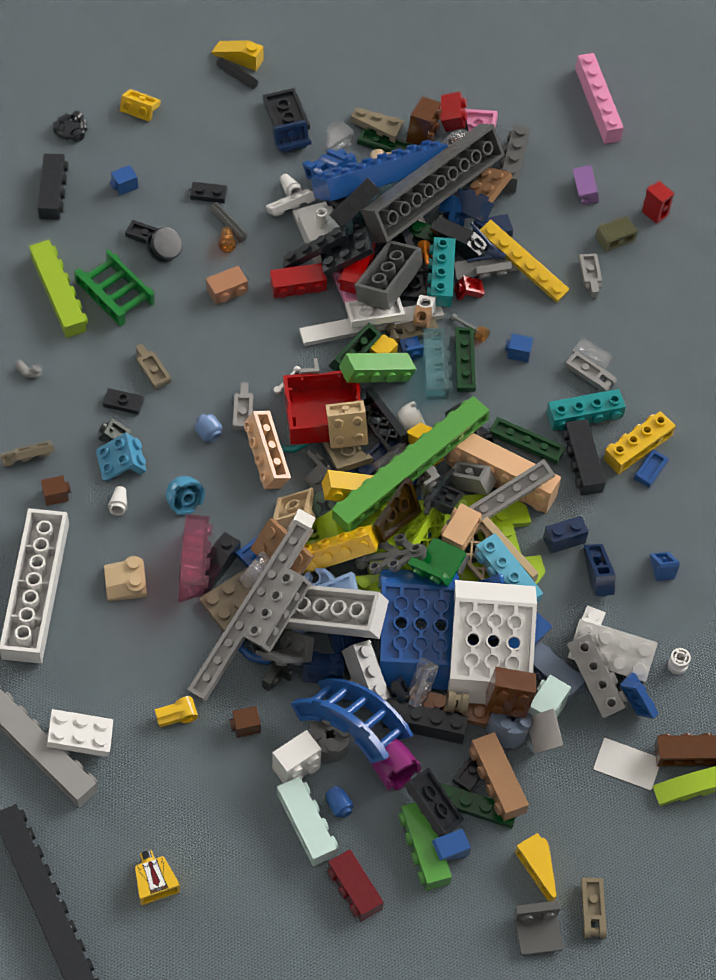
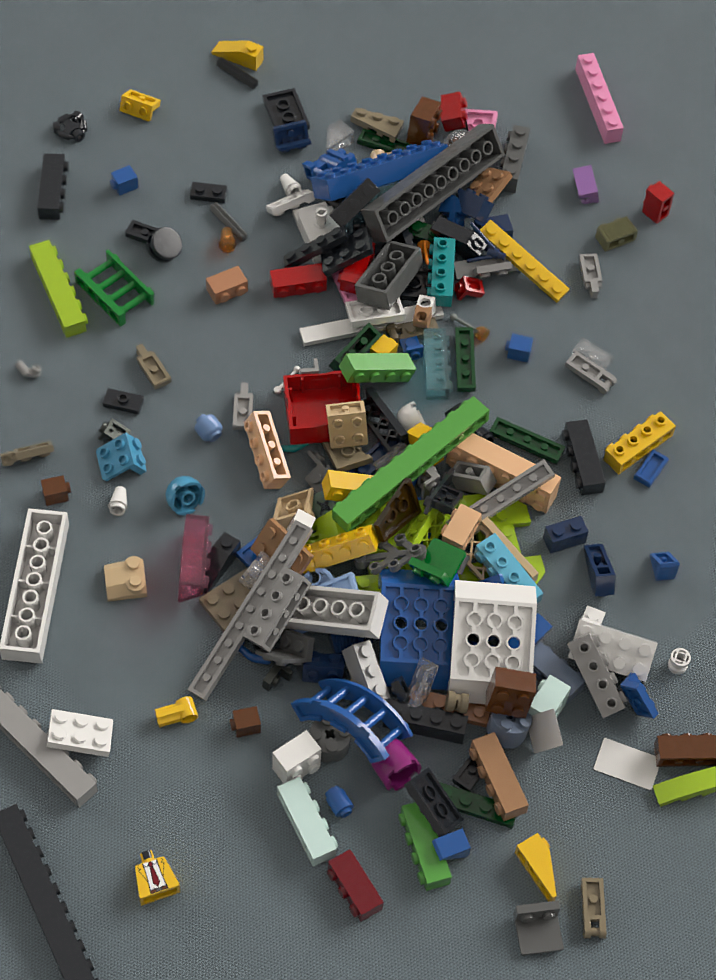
teal brick [546,389,626,430] -> none

